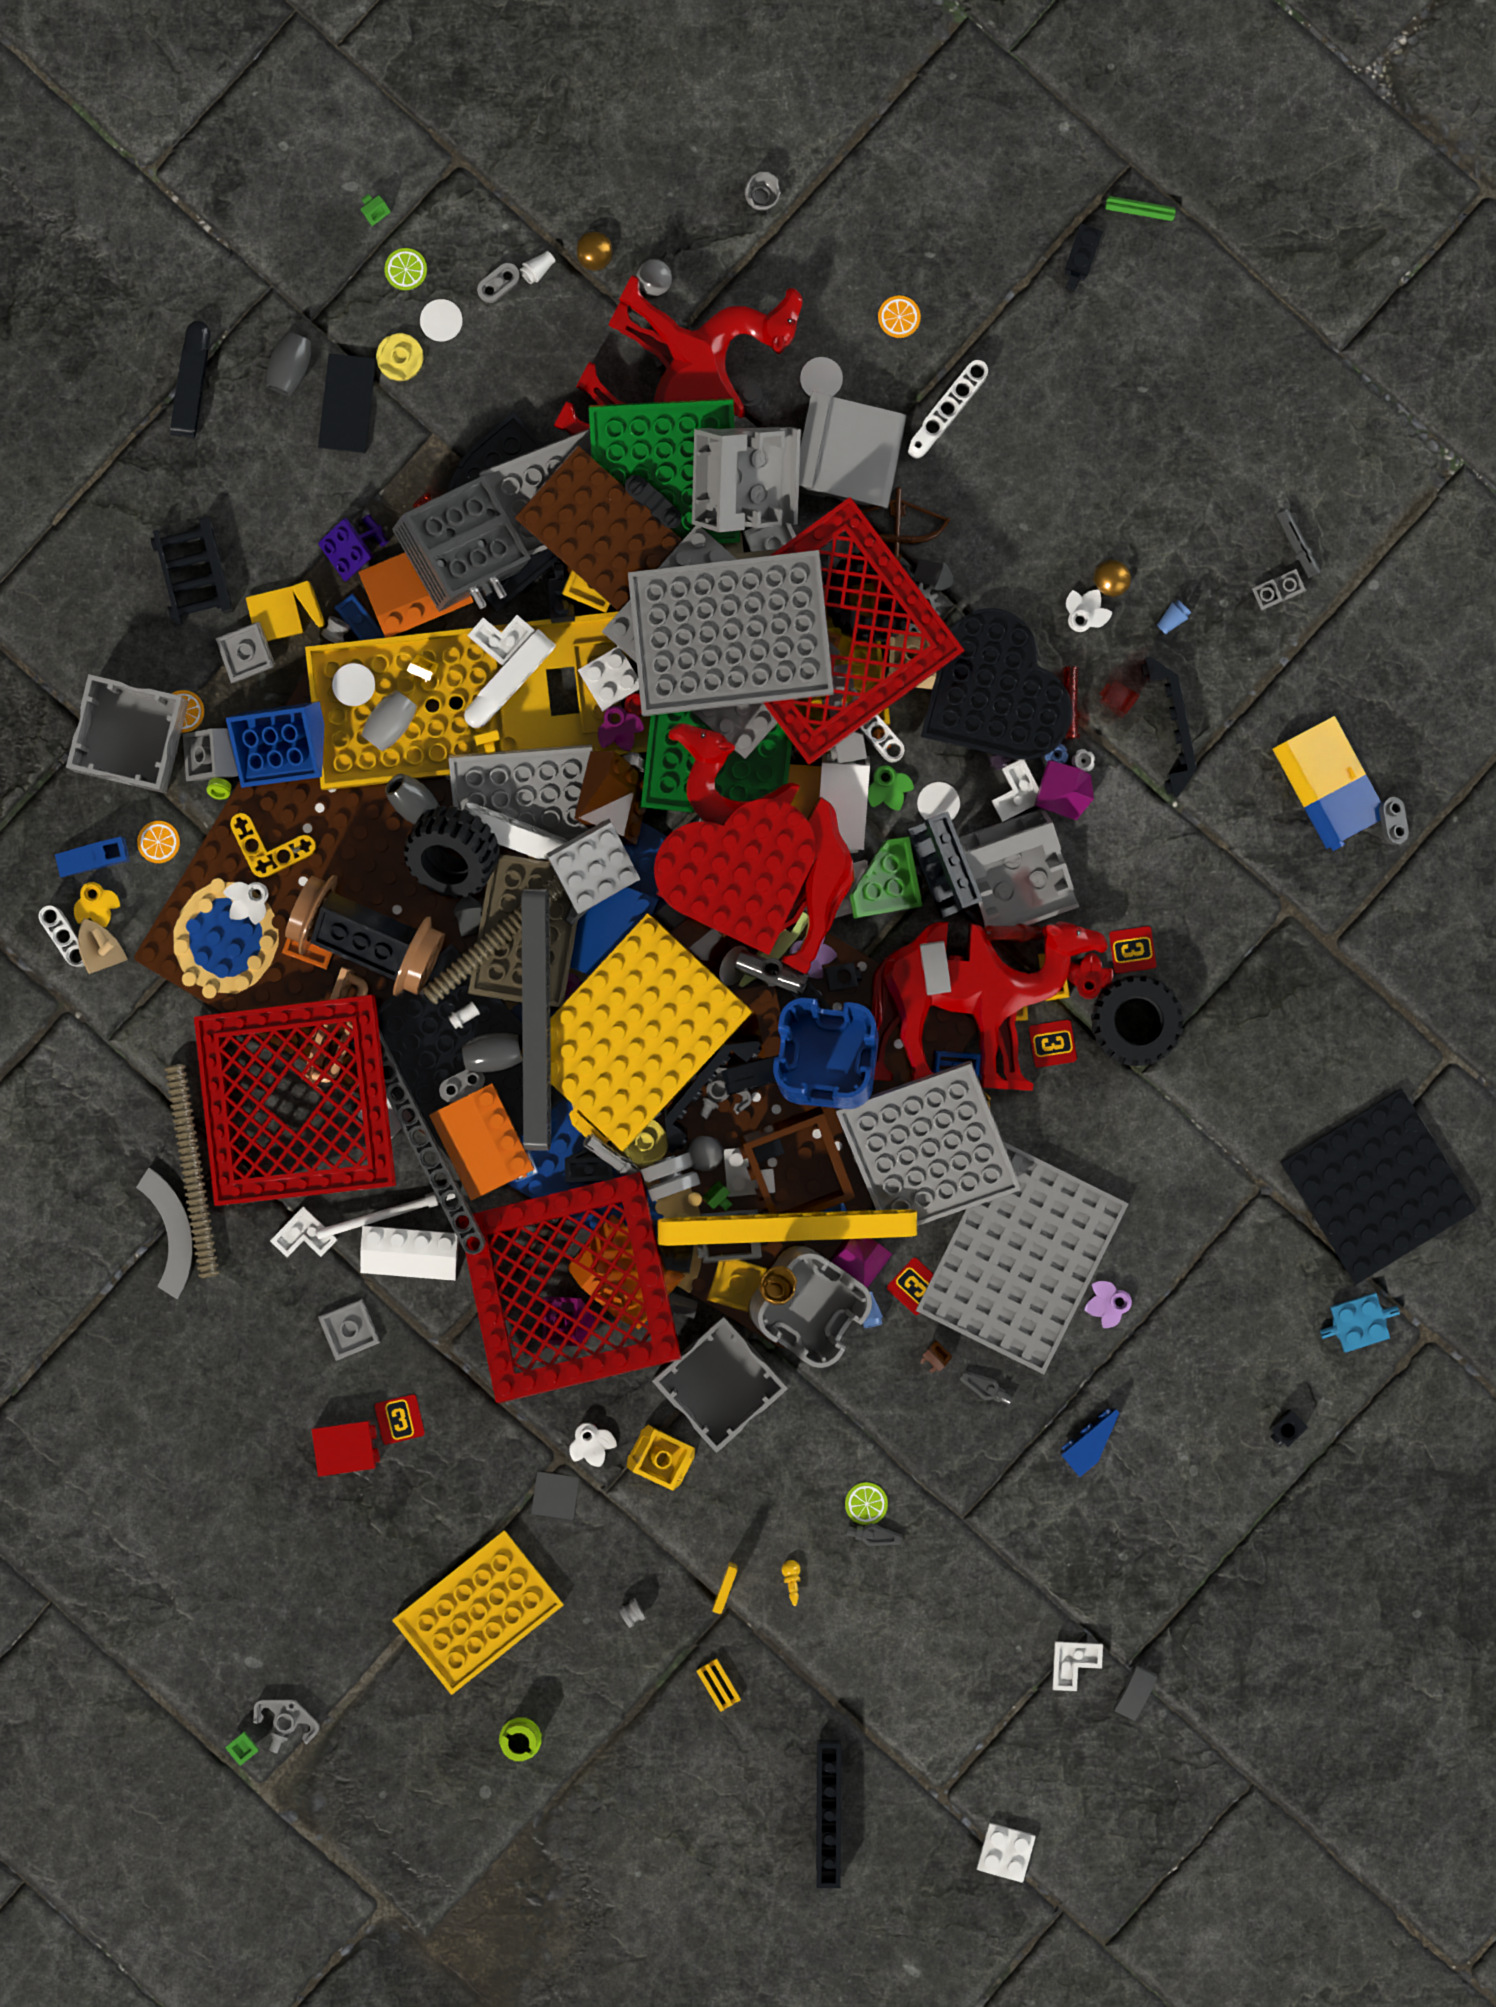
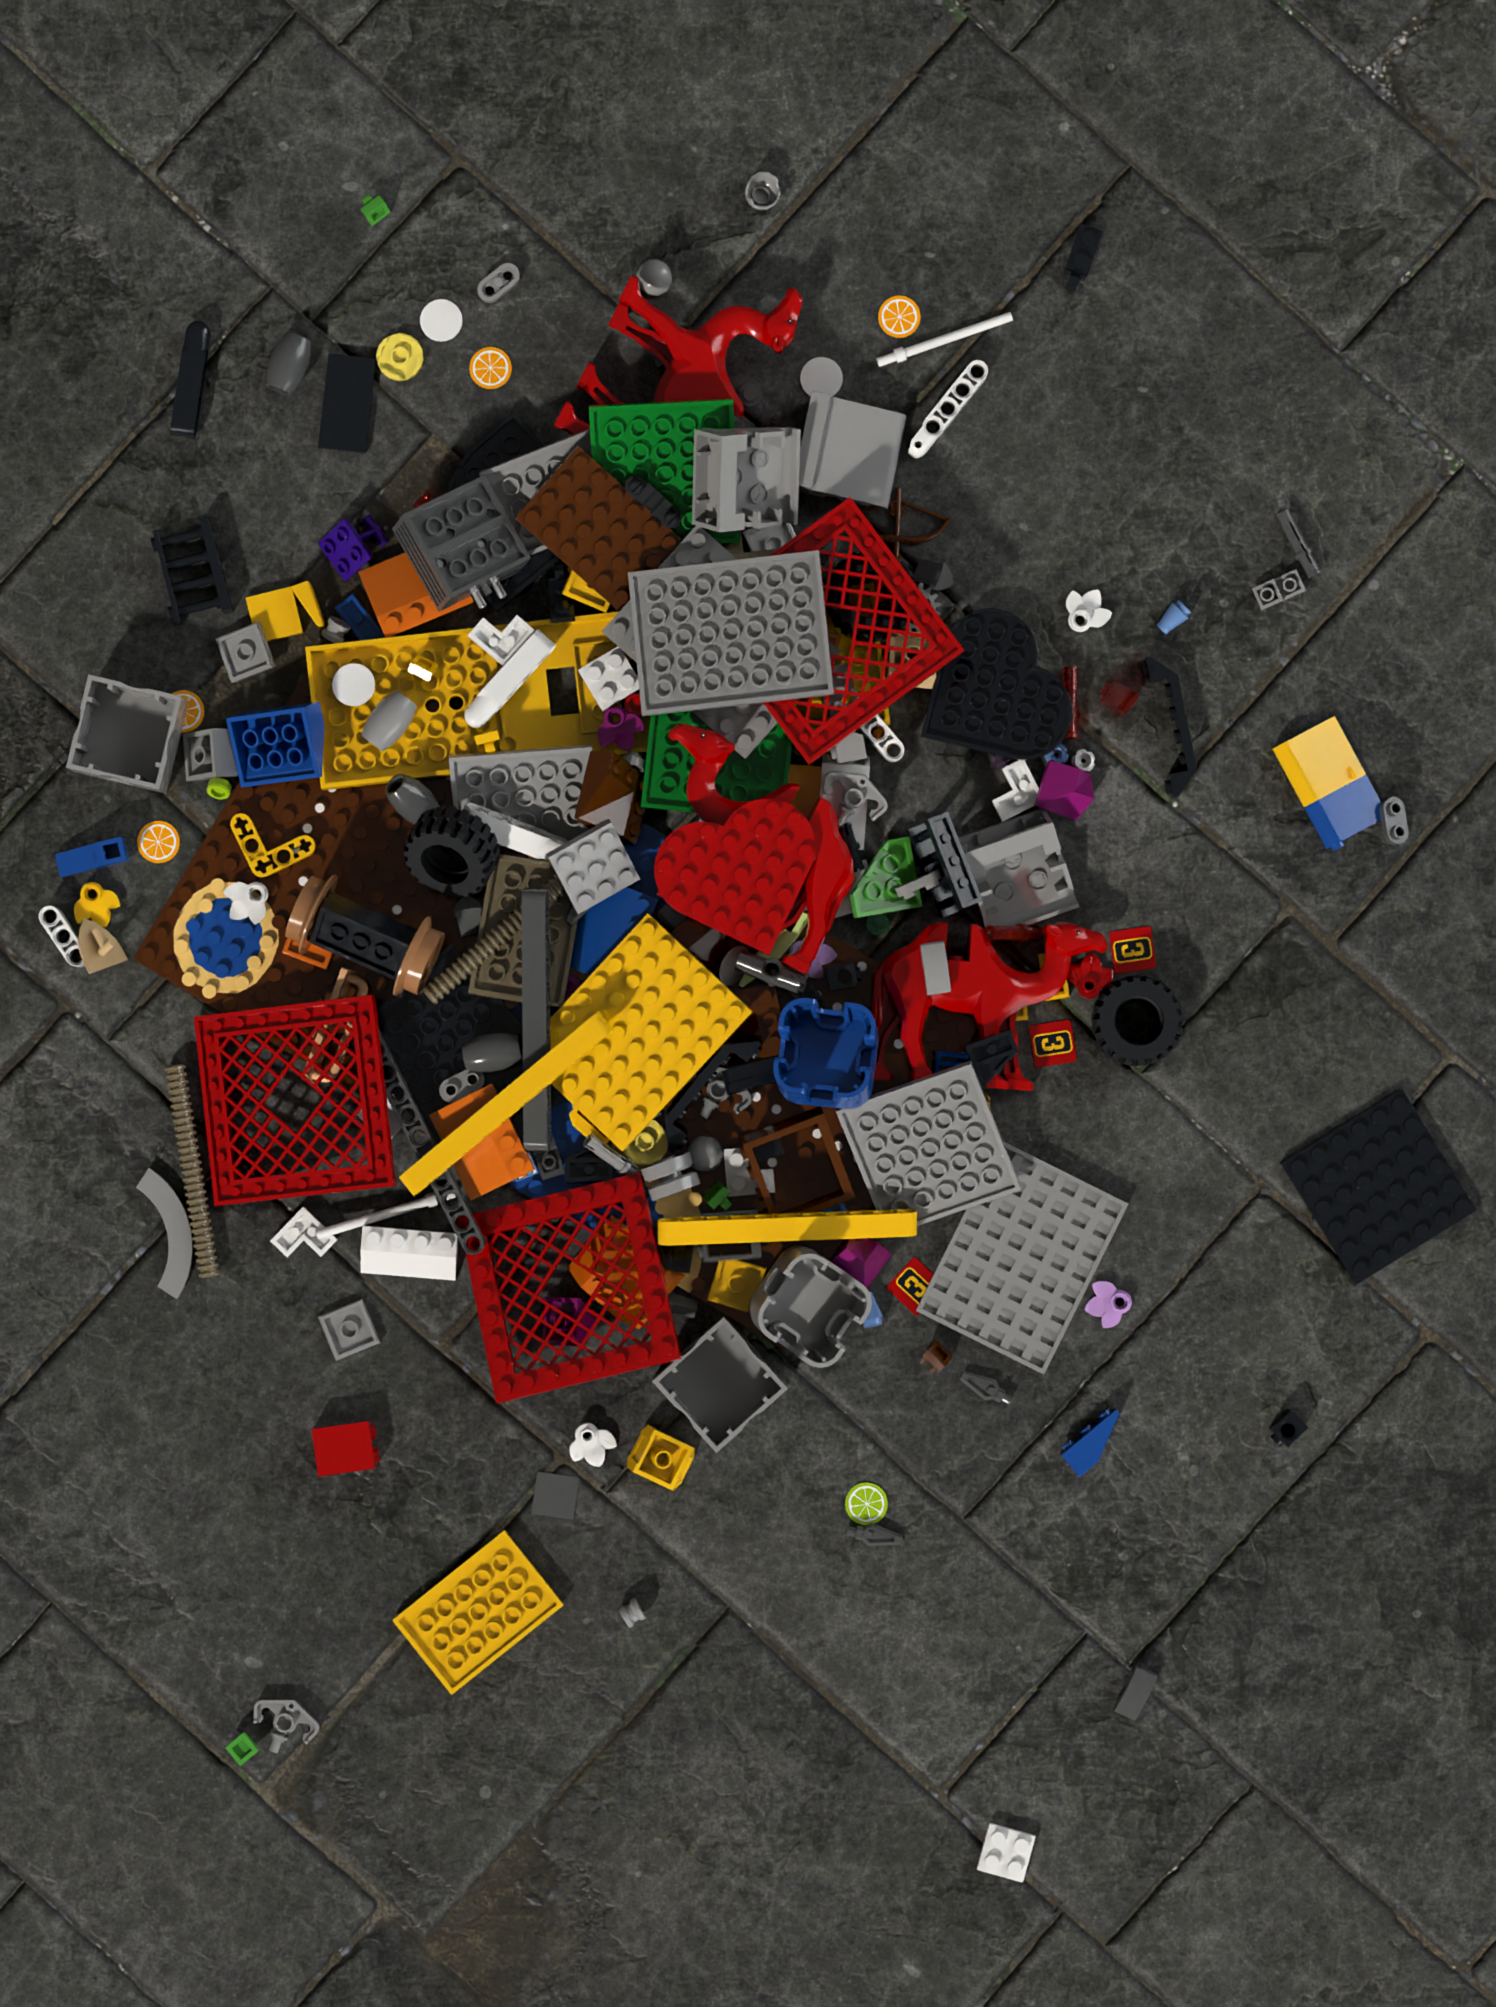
sticker [375,1394,425,1445] -> none
lime sticker [384,248,427,290] -> none
white pin [448,1001,480,1029] -> none
lime piece [499,1717,542,1761] -> none
white cone [520,251,556,284] -> none
pearl gold hair [577,231,612,271] -> none
yellow tile [696,1658,741,1712] -> none
yellow tile [712,1562,737,1614] -> none
pearl gold hair [759,1266,797,1305] -> none
yellow bar [781,1560,800,1606] -> none
black brick [816,1739,841,1888] -> none
bright green plate [868,765,914,811] -> none
white sticker [917,782,960,820] -> none
white plate [1052,1641,1103,1691] -> none
pearl gold hair [1093,559,1131,597] -> none
bright green axle [1106,196,1176,221] -> none
dark azure plate [1319,1292,1400,1353] -> none
none -> yellow beam [399,1011,614,1196]
none -> light orange sticker [469,347,512,389]
none -> dark grey slope [533,1130,565,1180]
none -> light grey piece [823,771,888,826]
none -> black pin [838,823,865,872]
none -> clear green plate [866,914,890,935]
none -> white bar [876,312,1013,367]
none -> light grey plate [895,869,942,900]
none -> black wing [964,1029,1018,1089]

